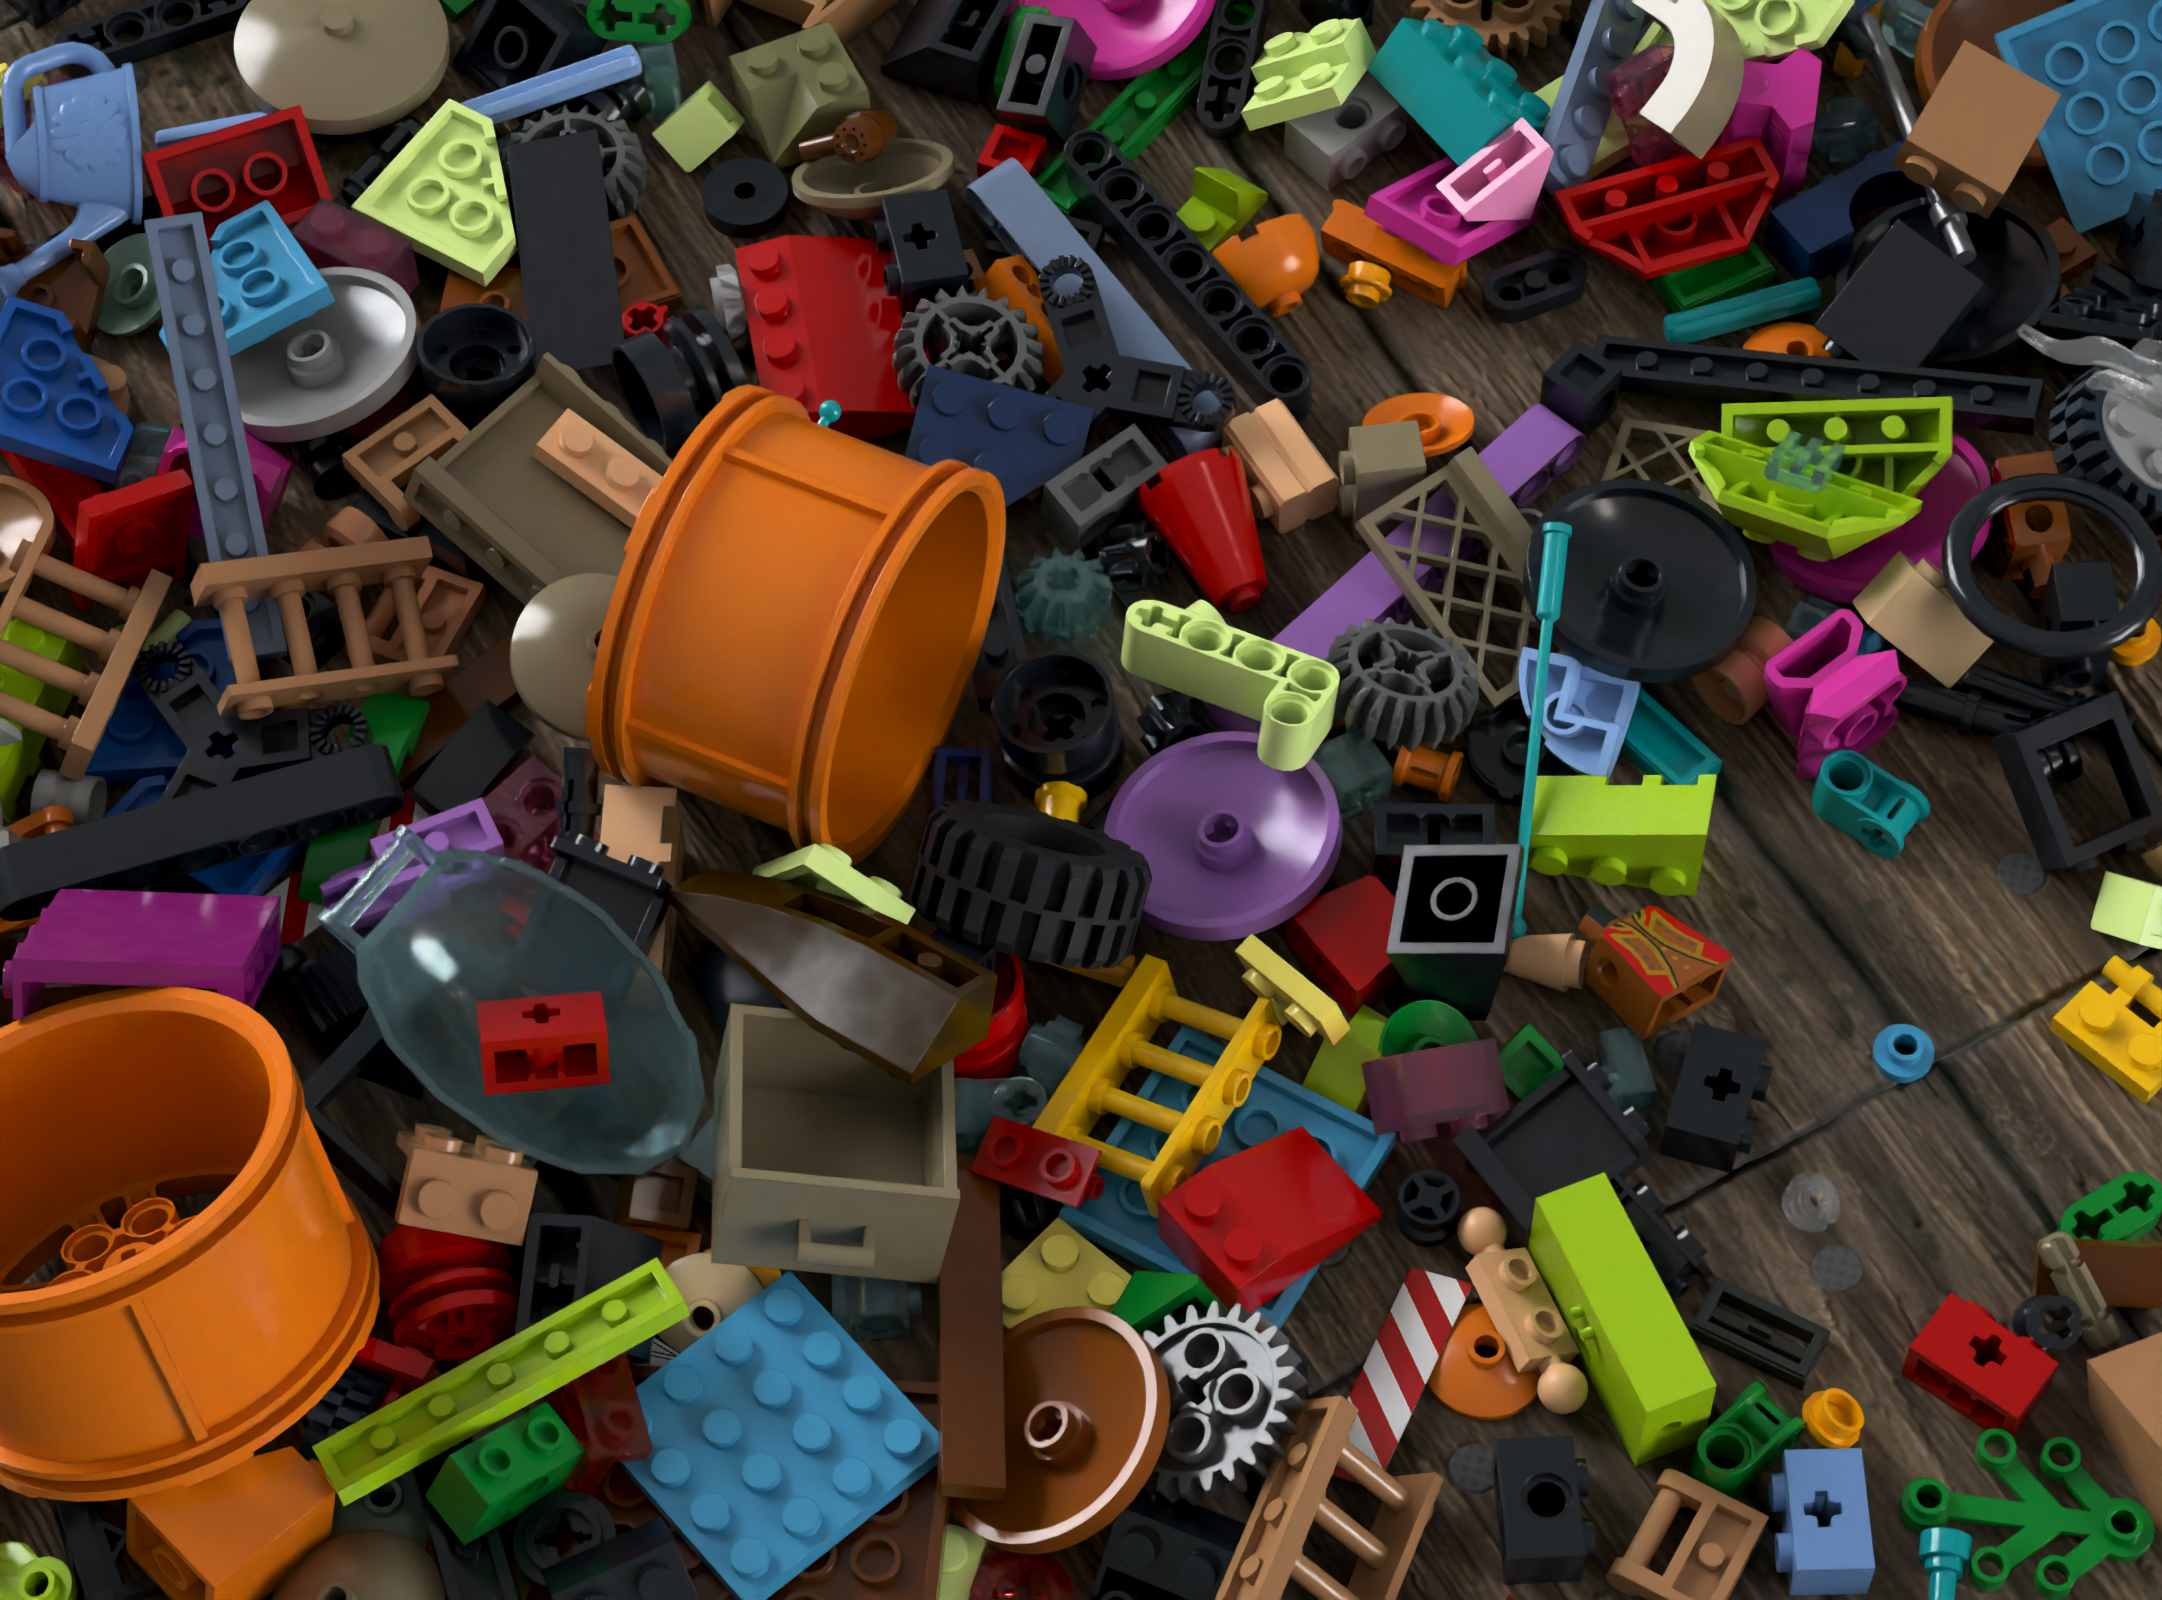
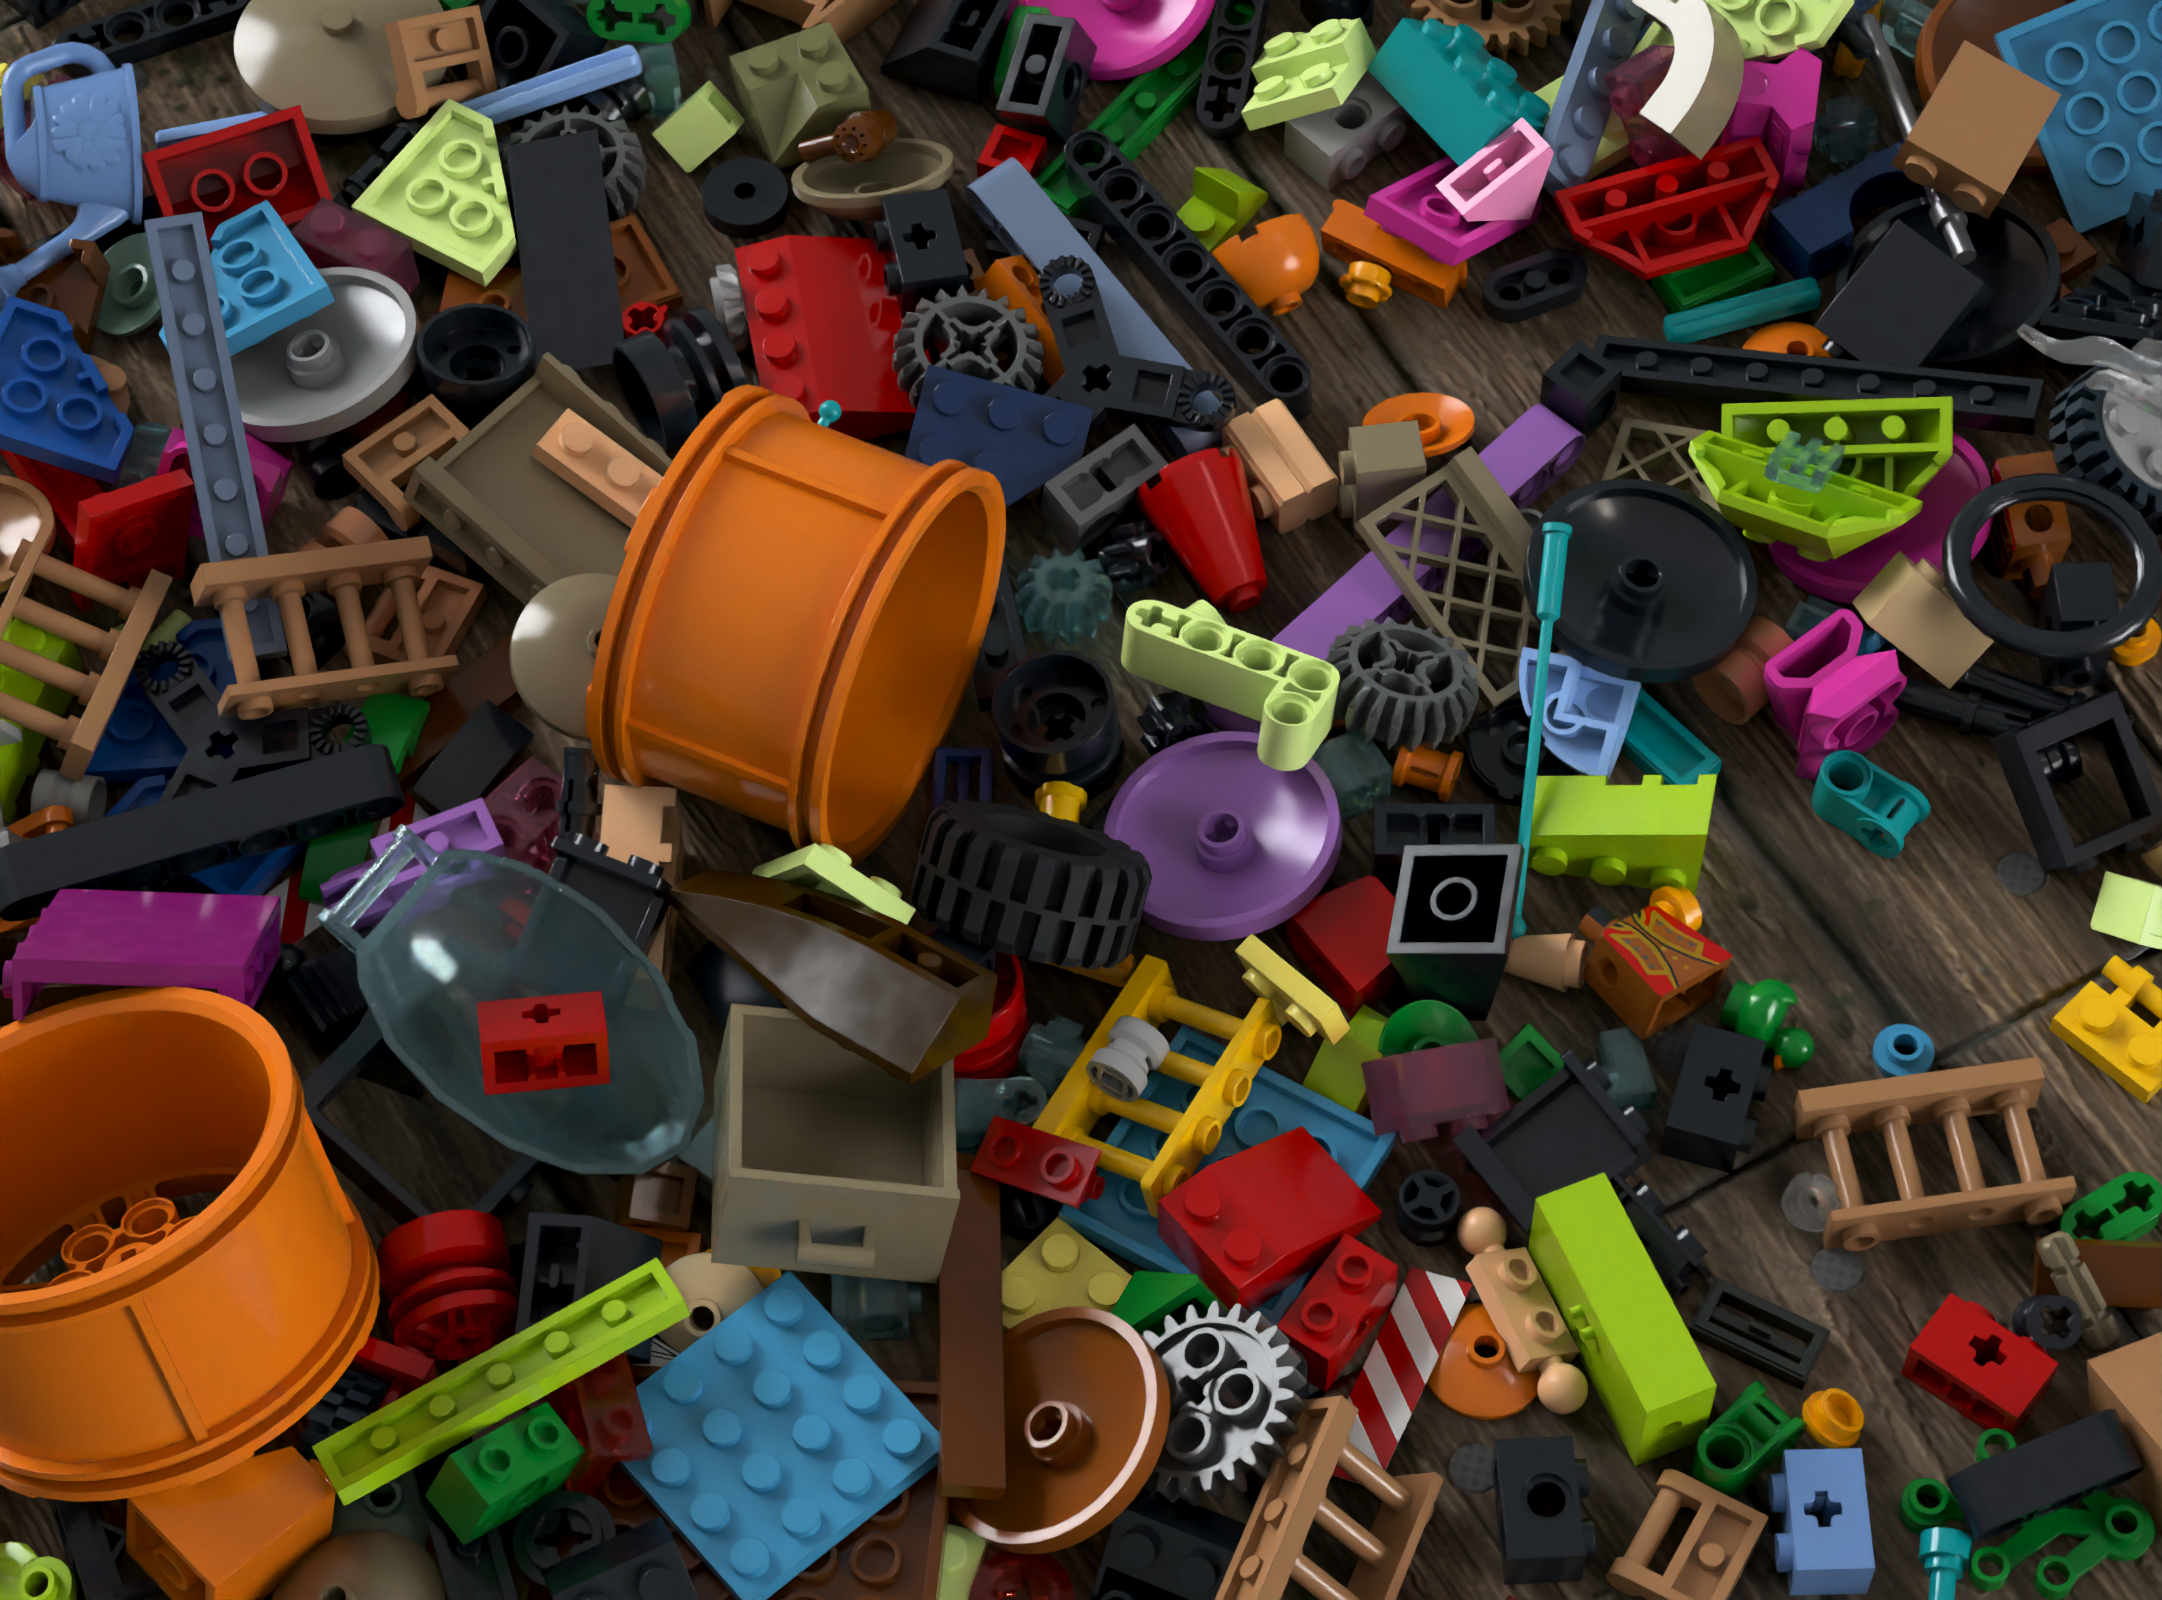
medium nougat bracket [394,1123,538,1246] -> none
none -> medium nougat plate [384,5,498,119]
none -> light grey wheel [1086,1015,1170,1103]
none -> red brick [1276,1233,1398,1392]
none -> light orange plate [1649,886,1702,931]
none -> green animal [1720,978,1815,1072]
none -> medium nougat fence [1791,1057,2077,1251]
none -> black beam [1946,1409,2145,1541]

